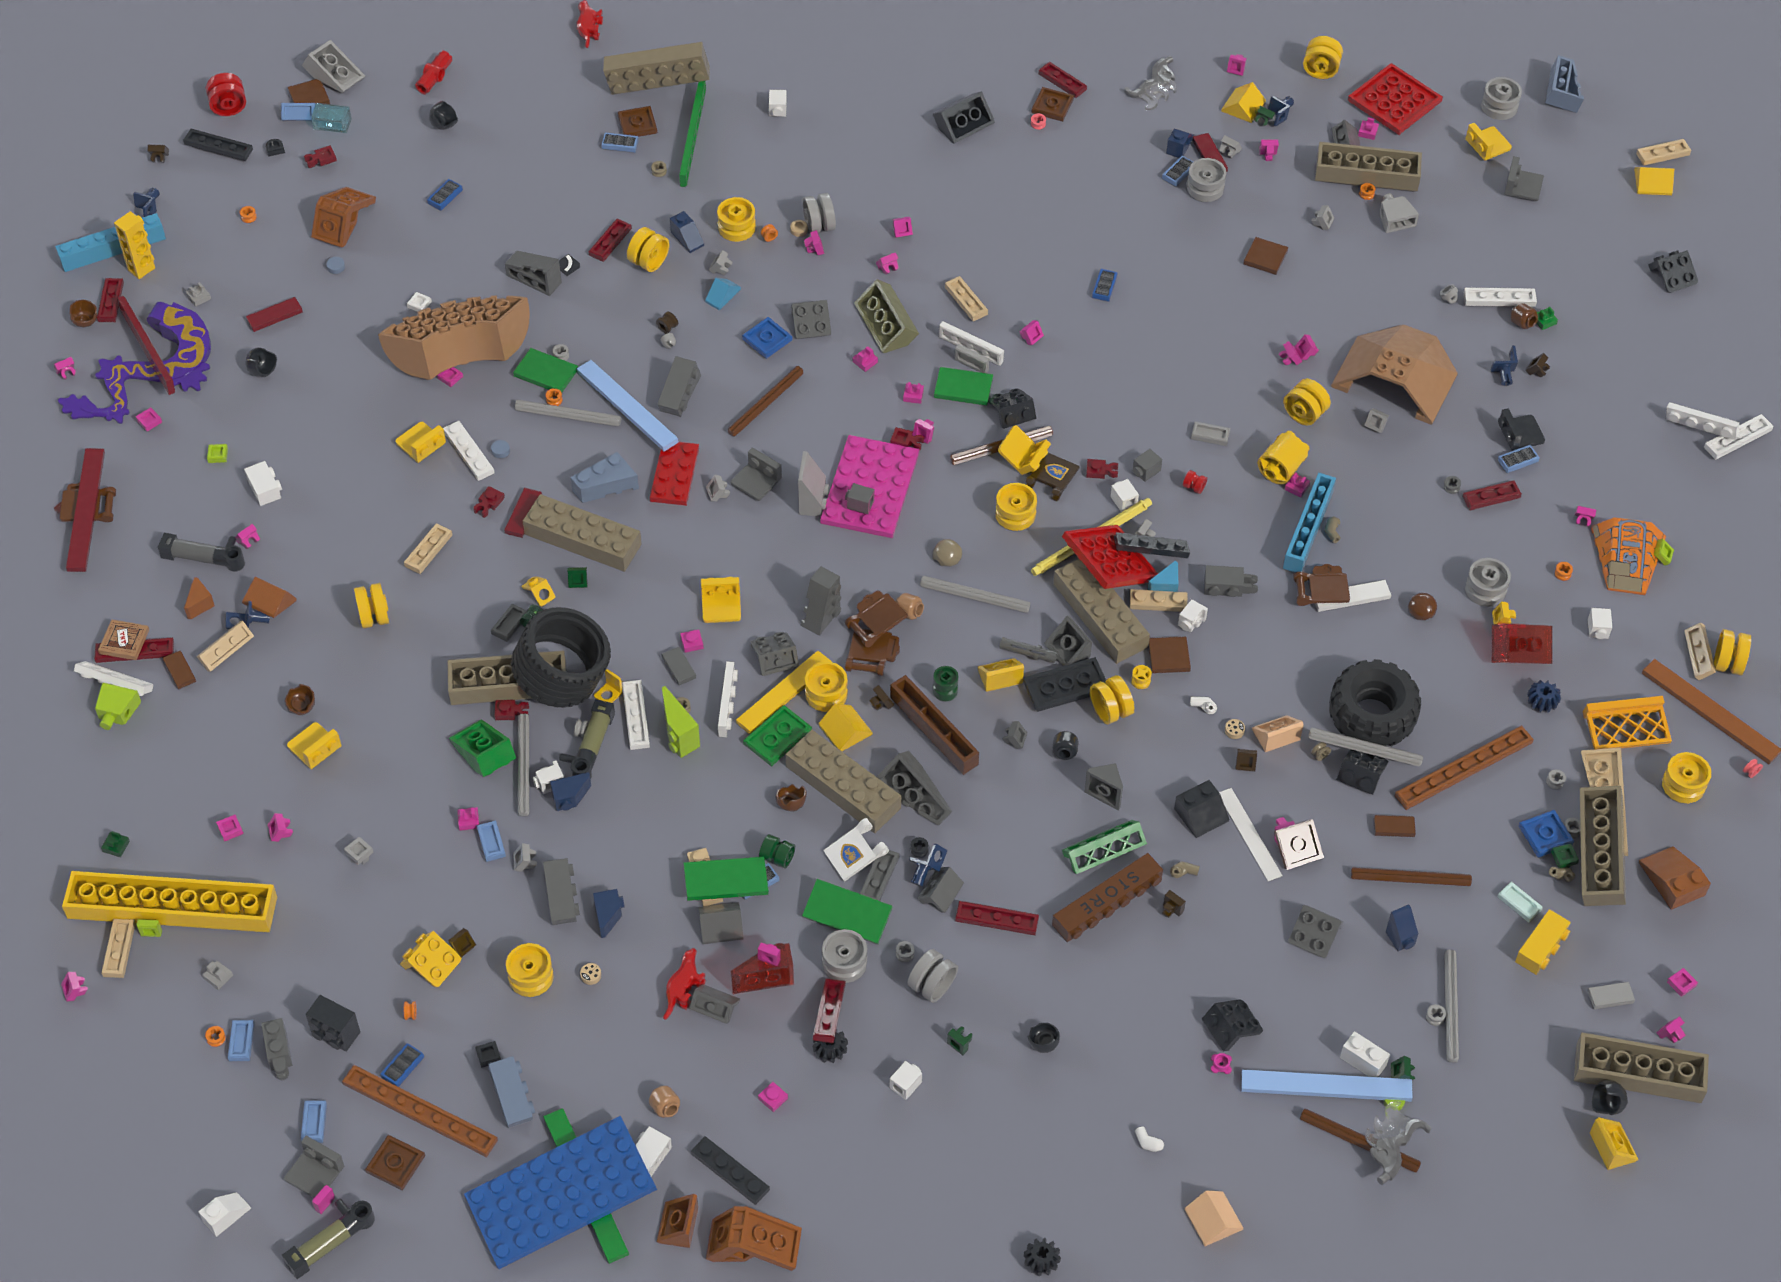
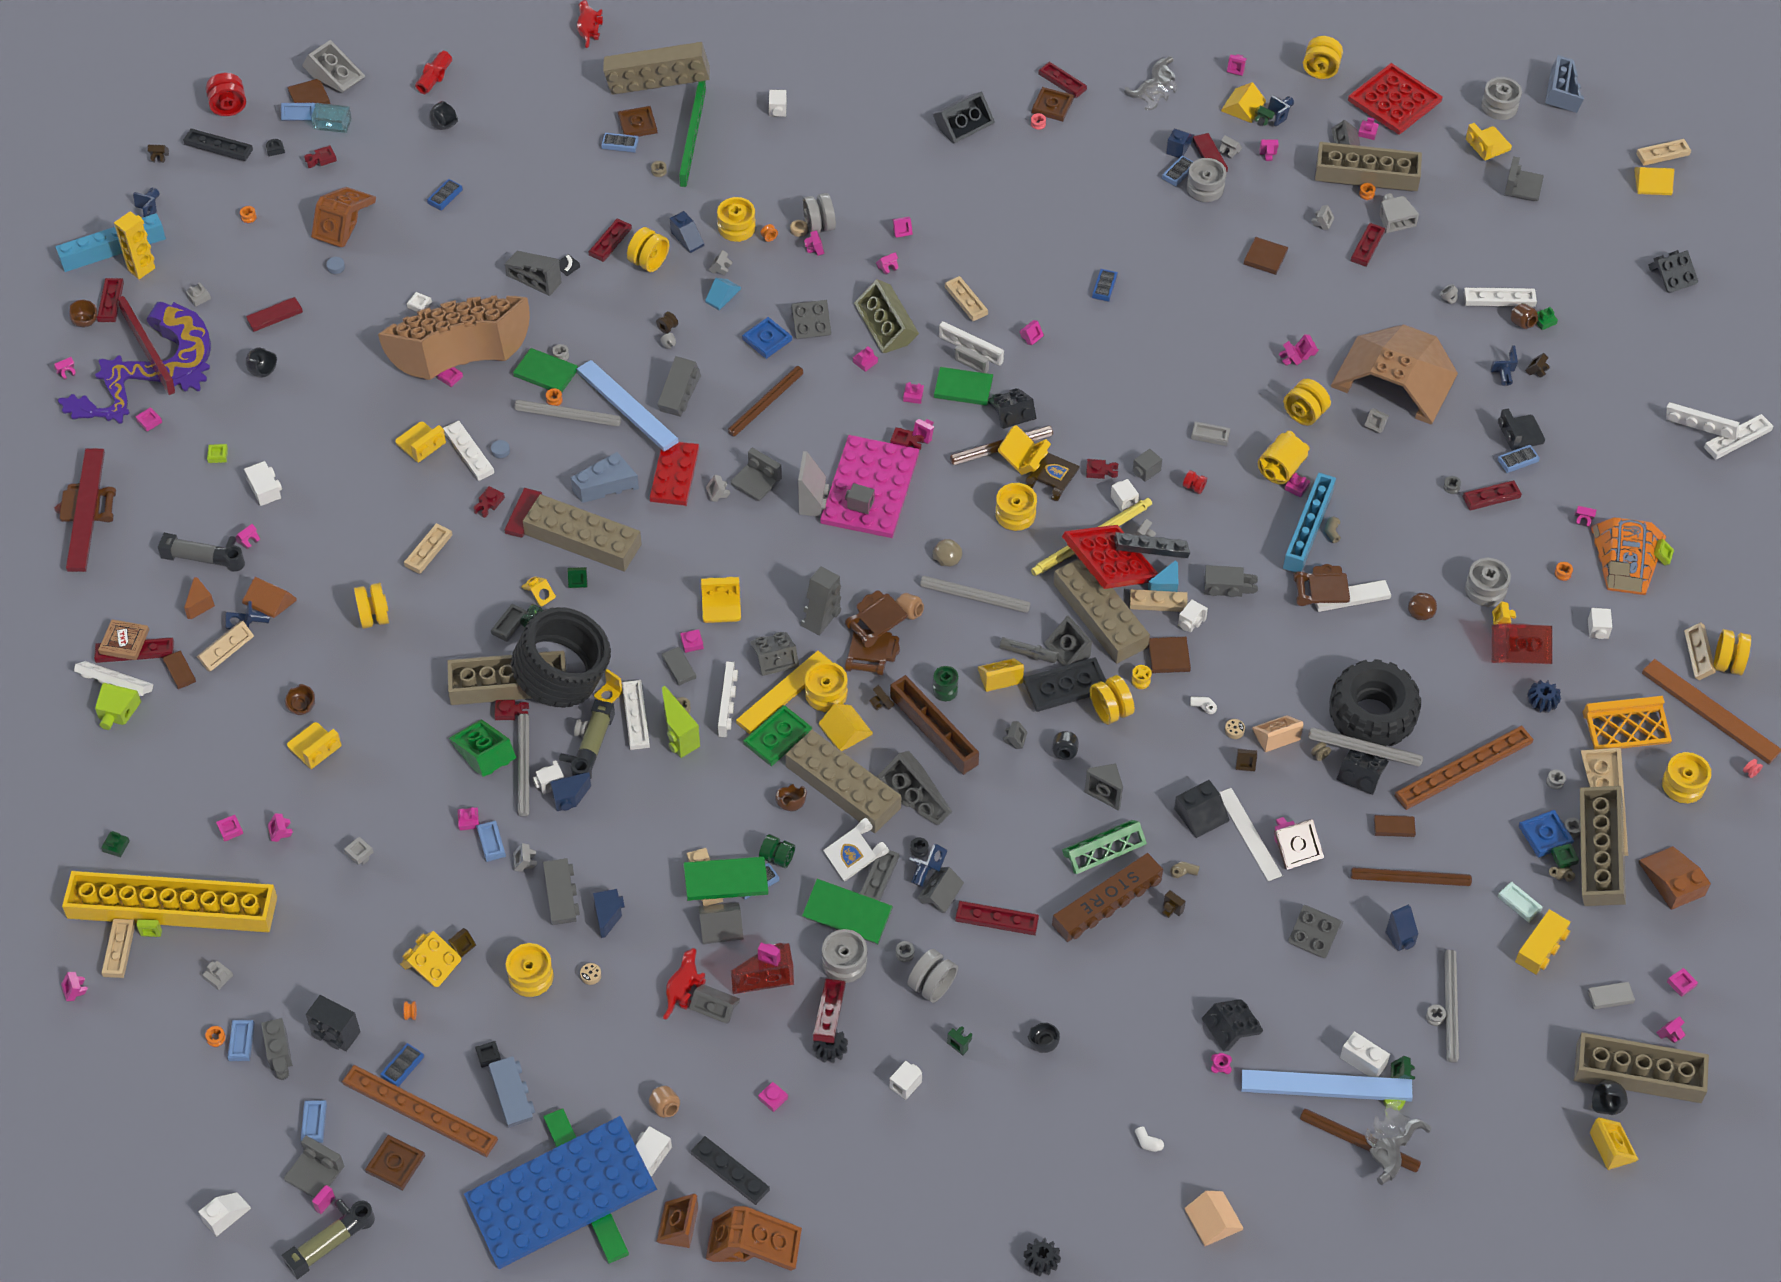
none -> dark red tile [1350,223,1386,267]

